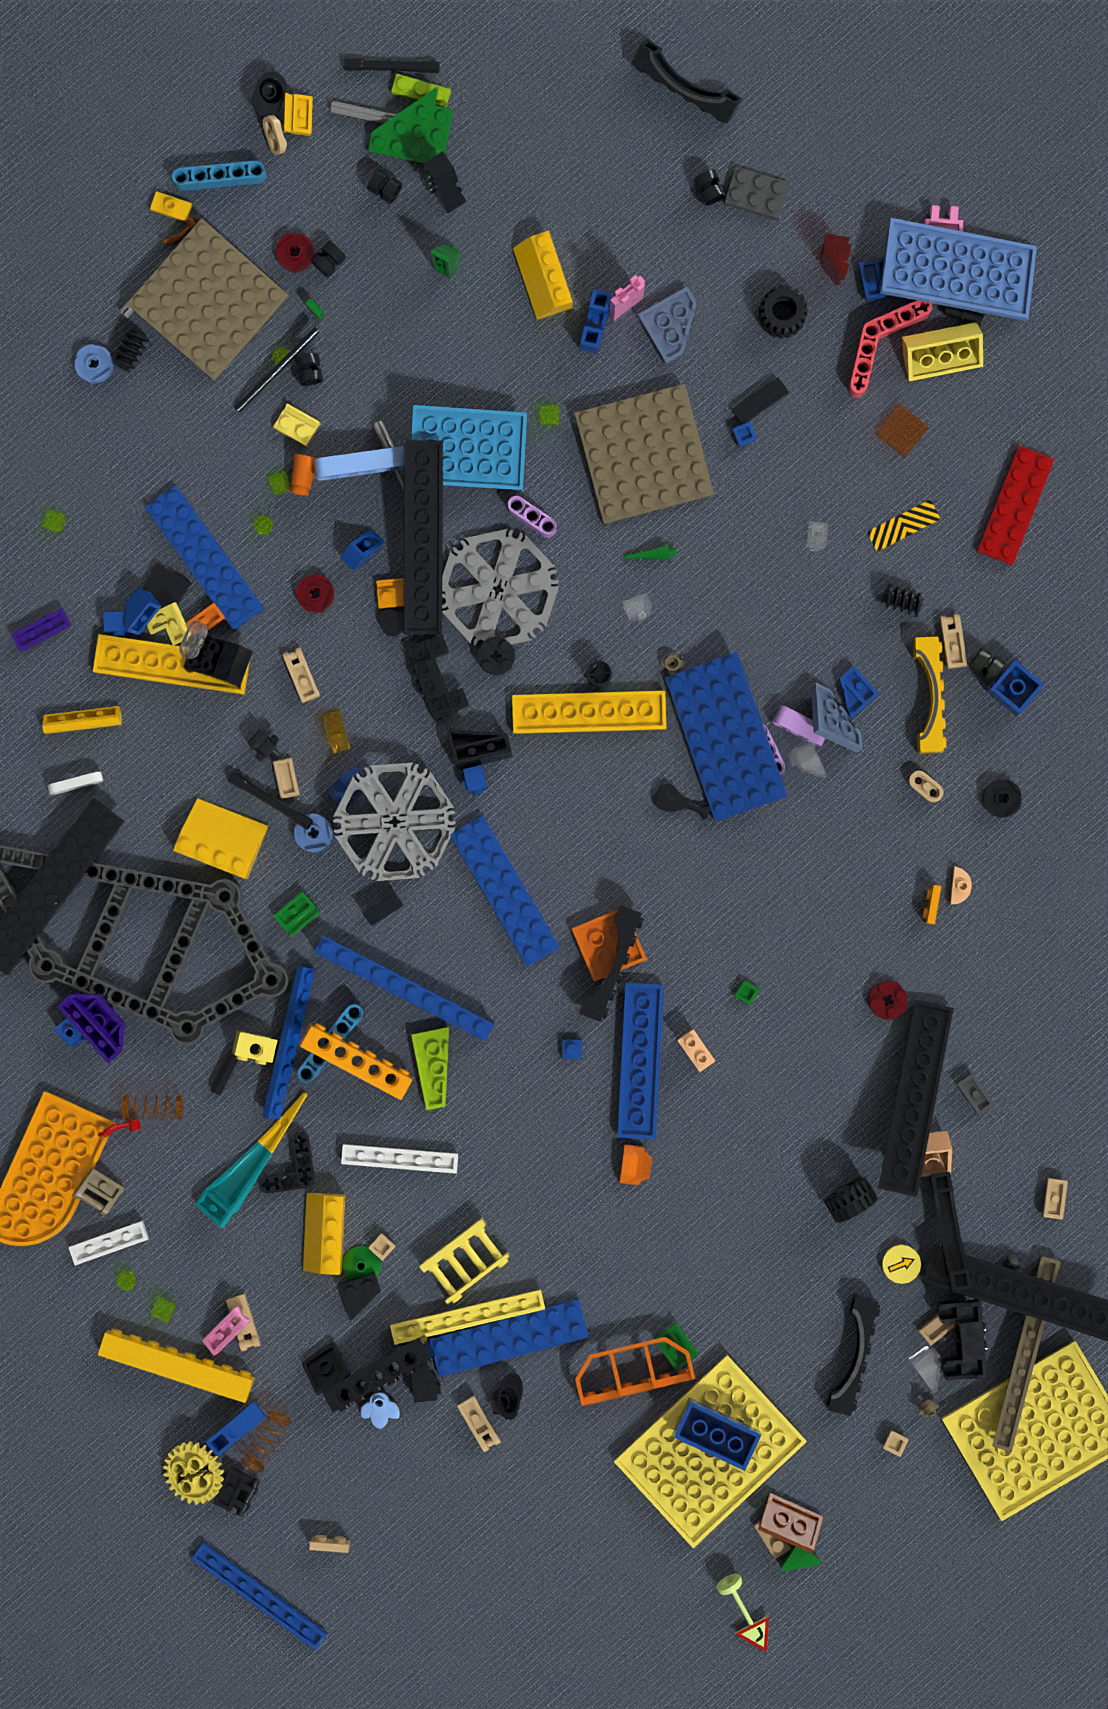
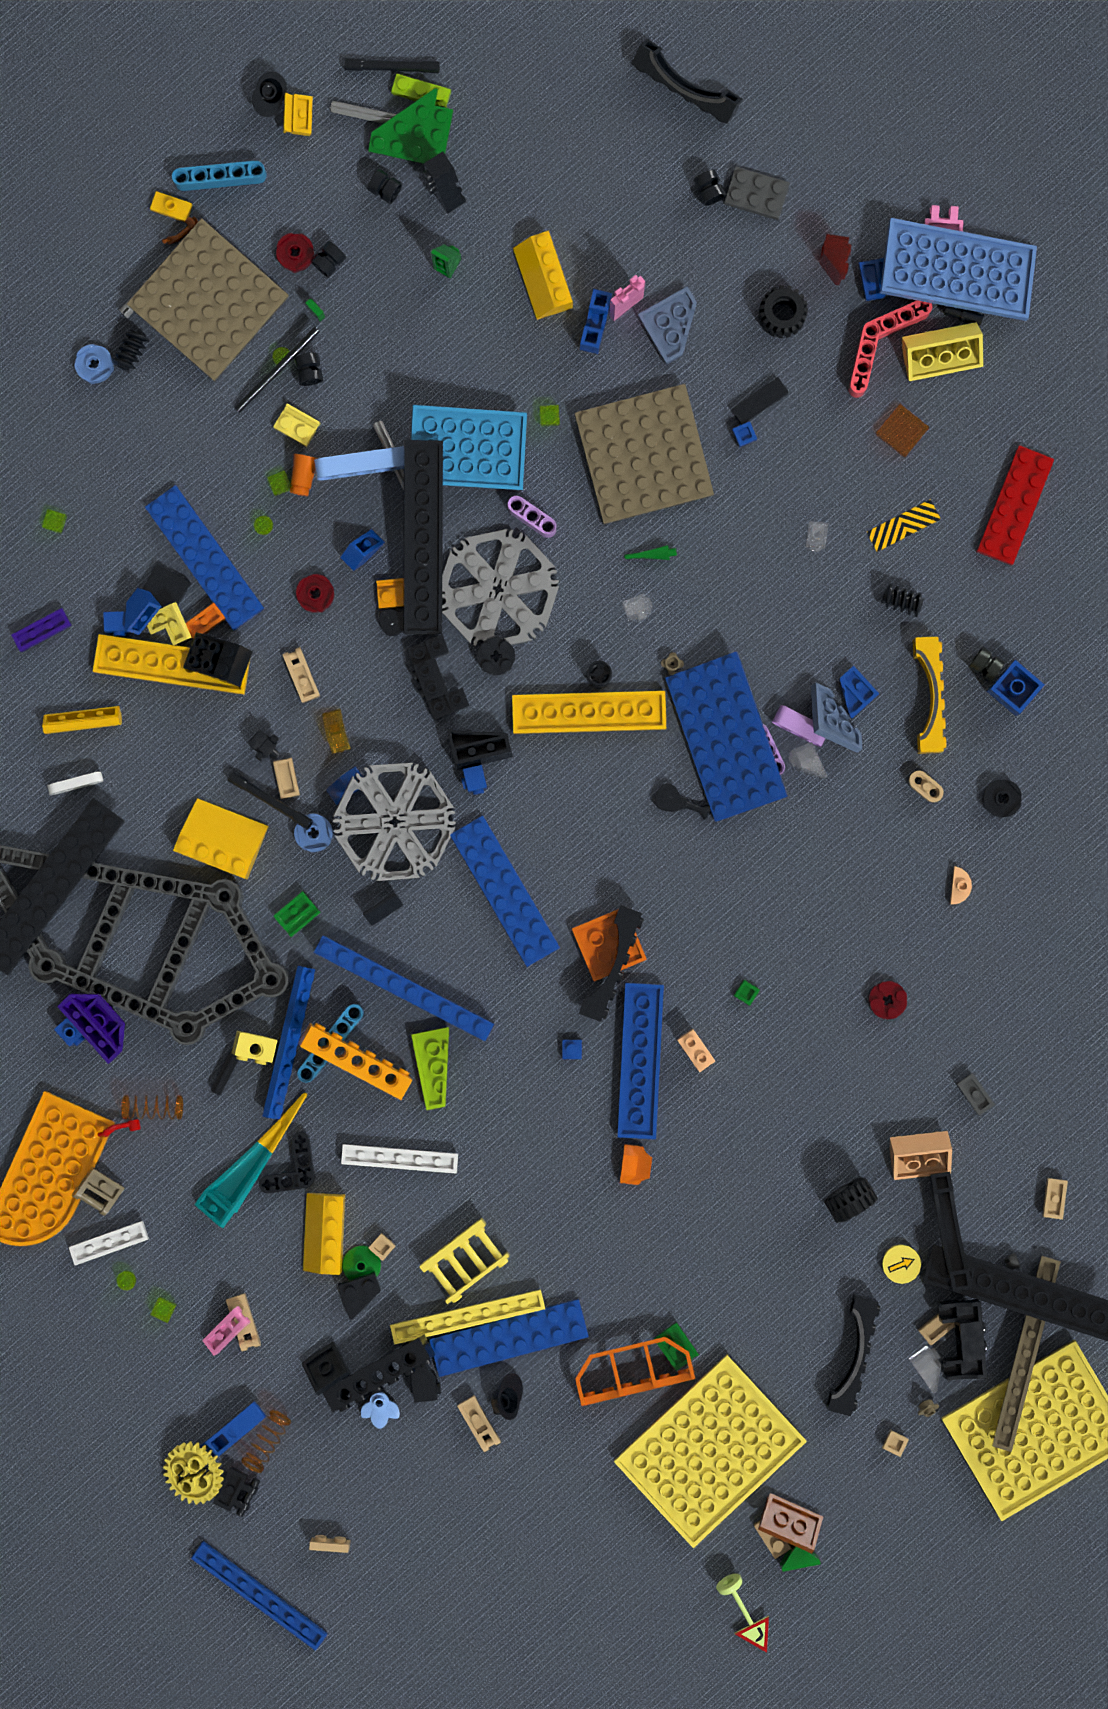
yellow brick [98,1329,255,1403] -> none
clear plate [179,621,208,659] -> none
tan plate [263,115,287,155] -> none
blue brick [673,1397,761,1471] -> none
black plate [878,1000,954,1197] -> none
light orange plate [922,885,941,924] -> none
tan plate [939,614,967,669] -> none

